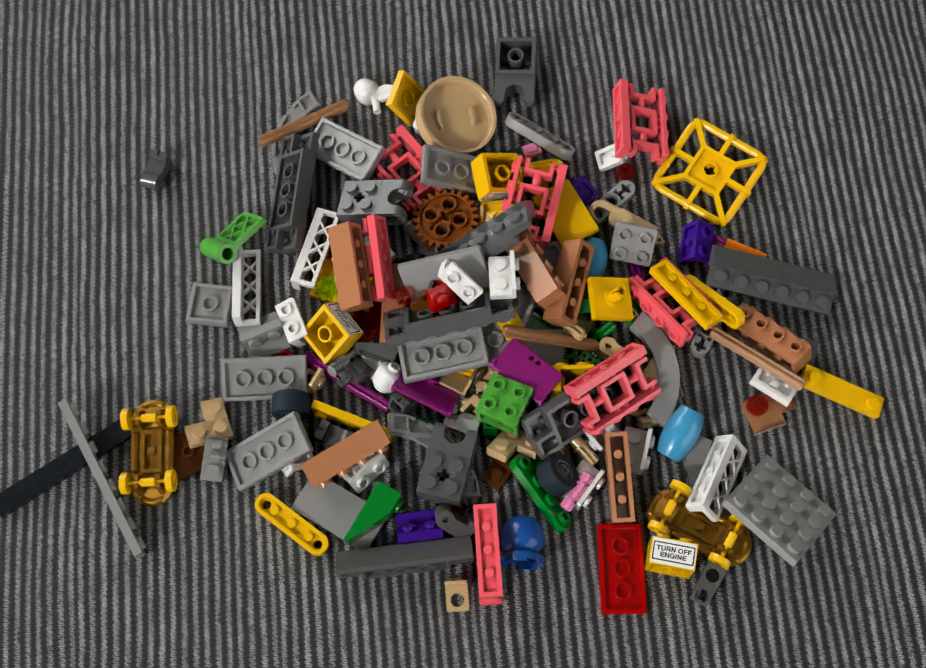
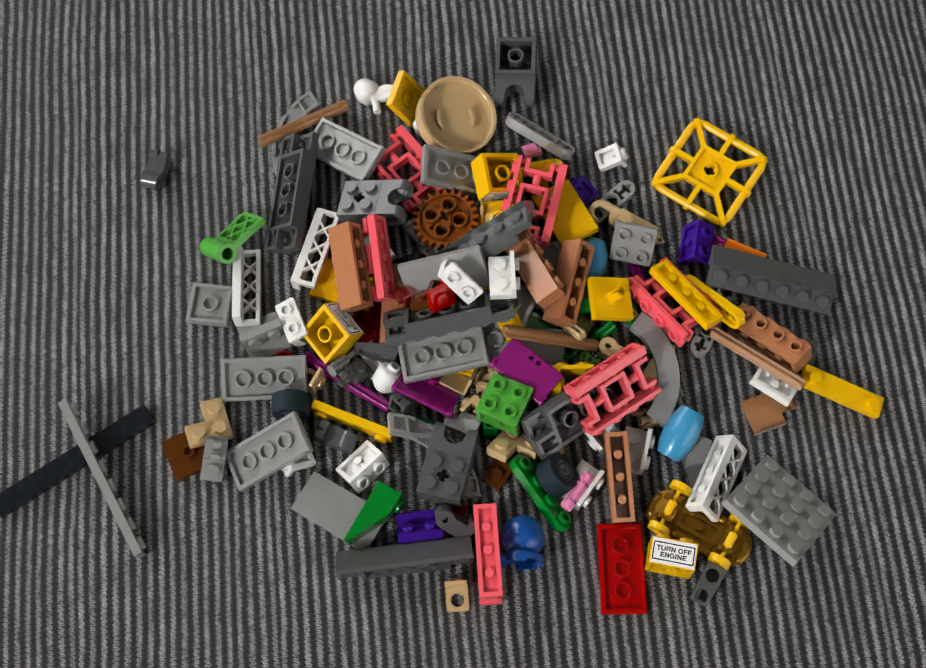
pearl gold piece [119,399,178,507] -> none
yellow plate [255,493,329,556] -> none
nougat brick [300,419,392,489] -> none
clear neon green gear [315,275,338,301] -> none
tan axle [569,436,599,466] -> none
coral fence [612,78,670,165] -> none
clear red plate [615,163,635,181] -> none
clear red plate [746,394,768,416] -> none

